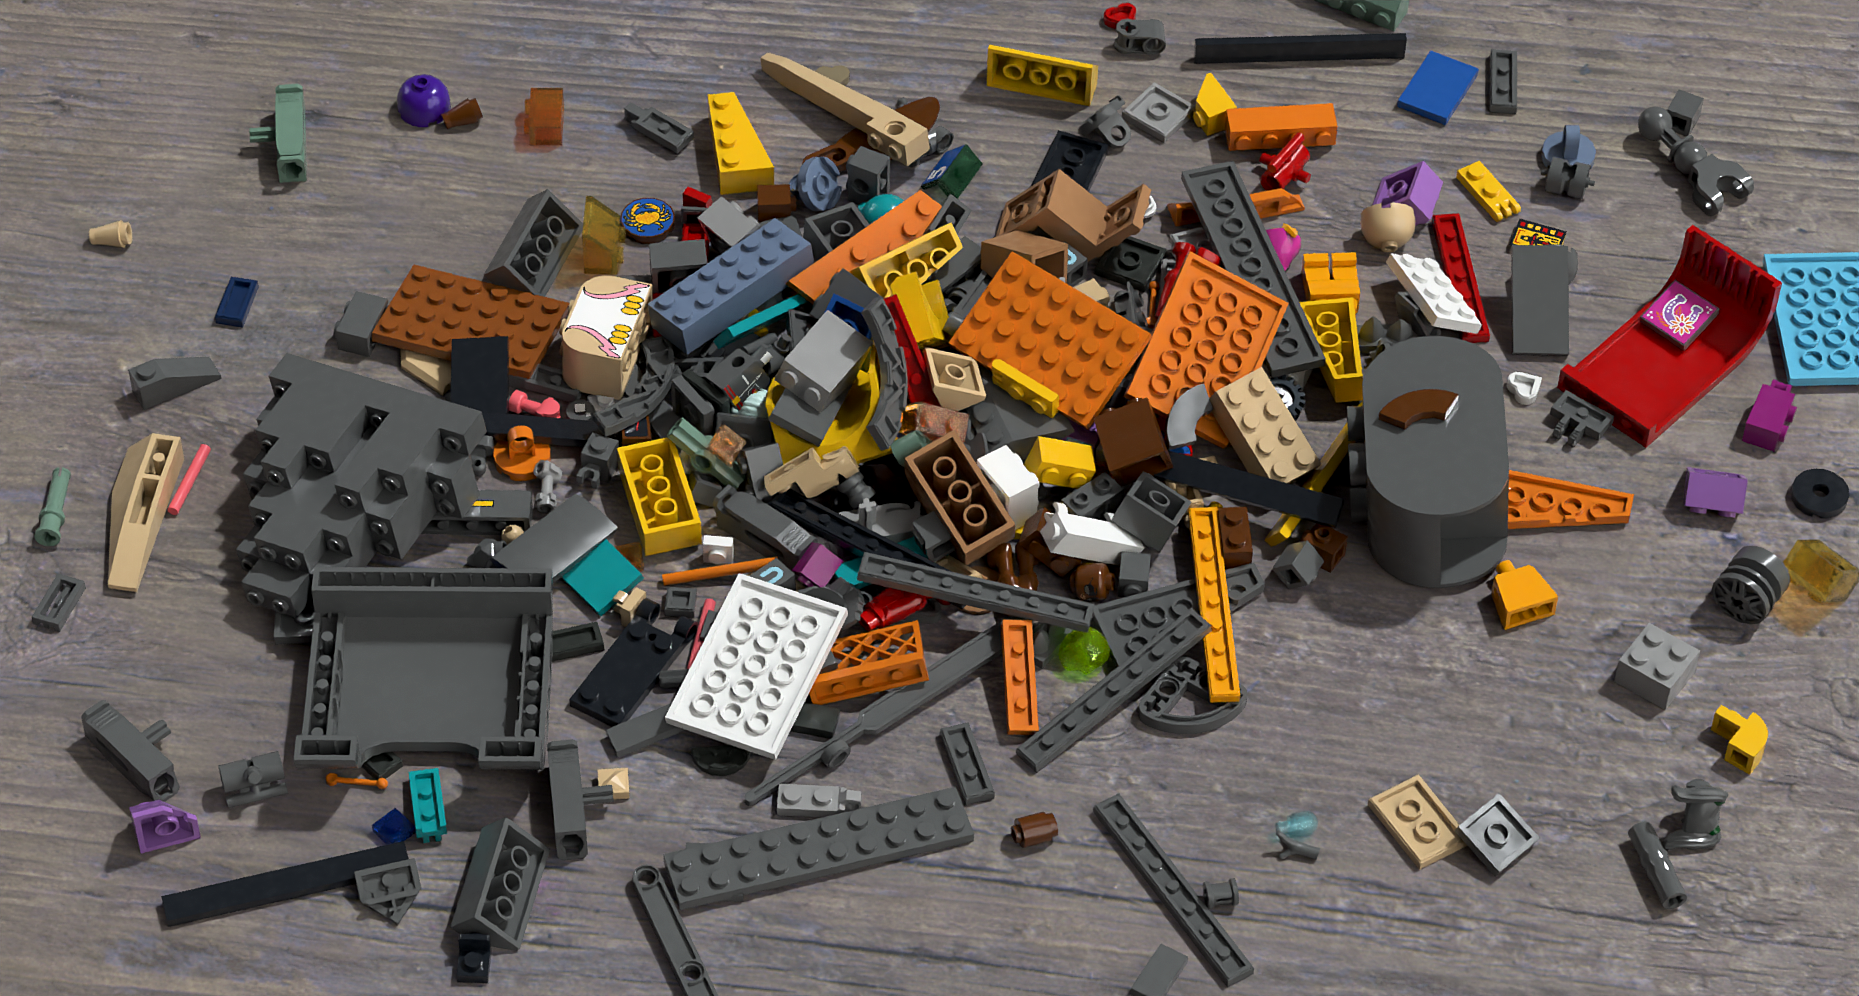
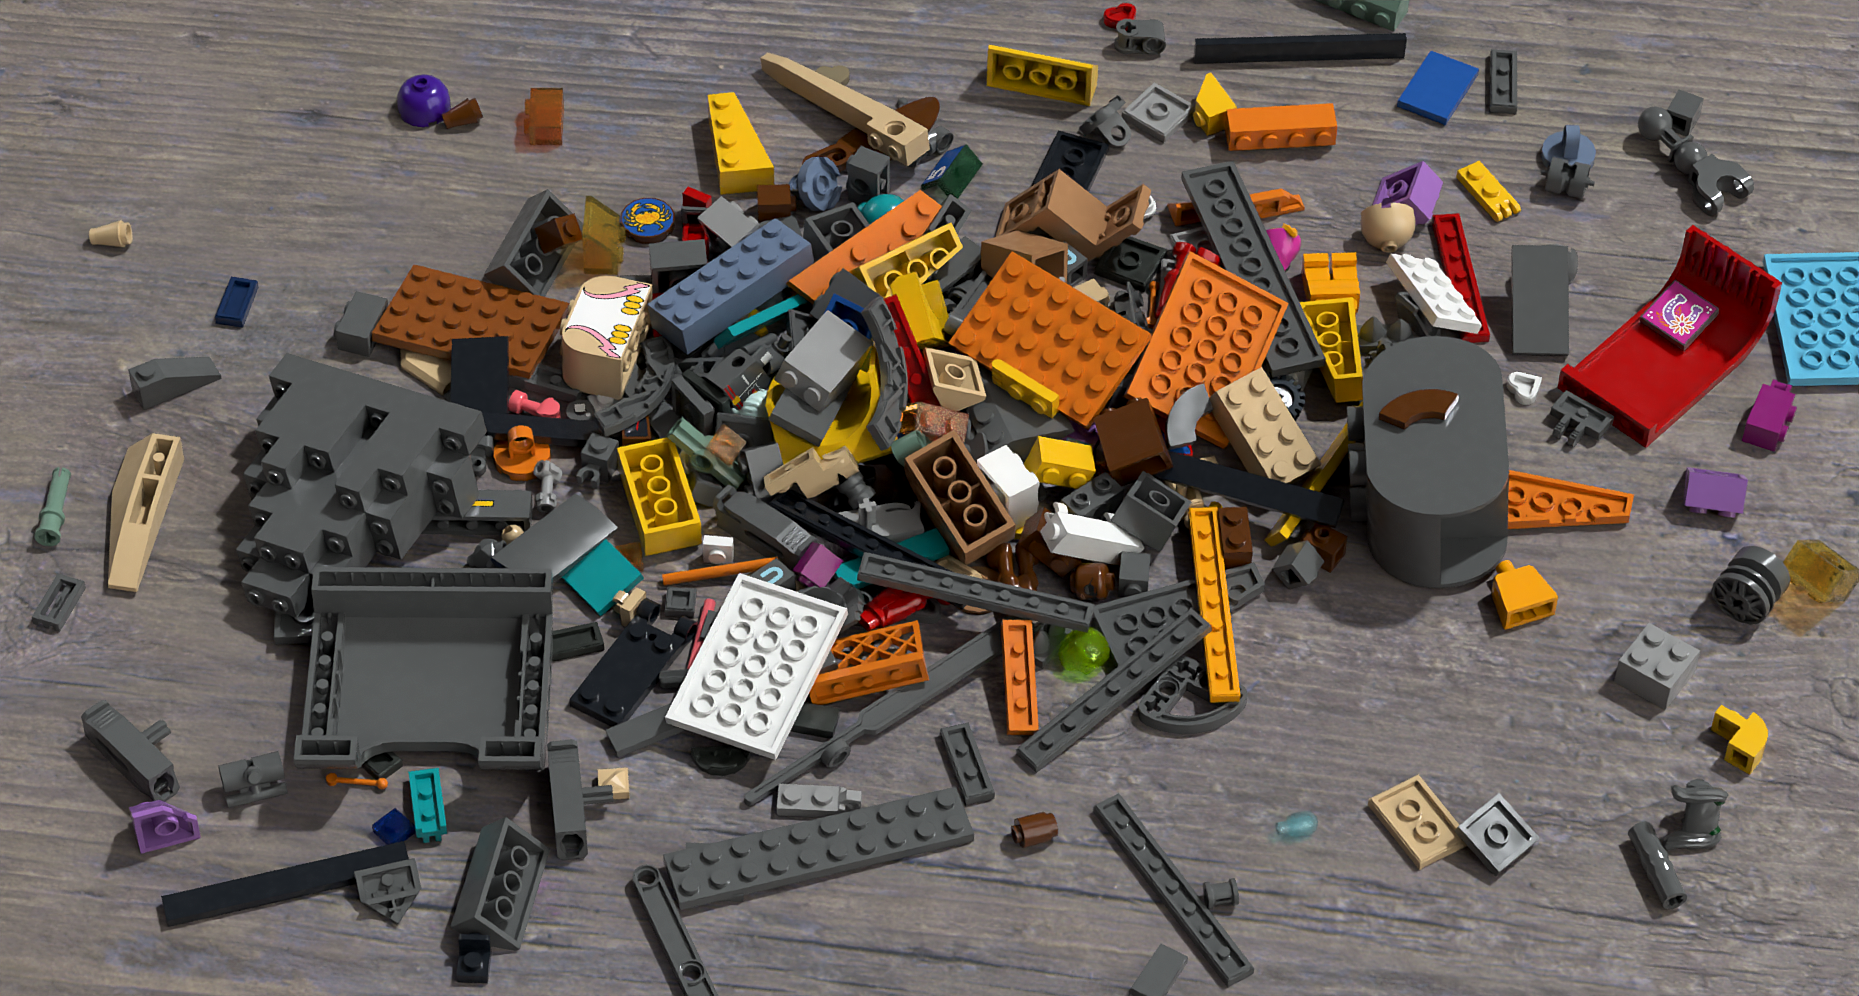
coral bar [167,444,211,515] -> none
sand green piece [249,84,307,183] -> none
dark grey hinge [624,102,694,154] -> none
dark grey window [912,511,955,562] -> none
red pin [1259,132,1311,191] -> none
dark grey bar [1276,830,1320,860] -> none
piece [1509,218,1567,246] -> none
black tile [1791,469,1850,519] -> none
none -> reddish brown brick [534,213,584,254]

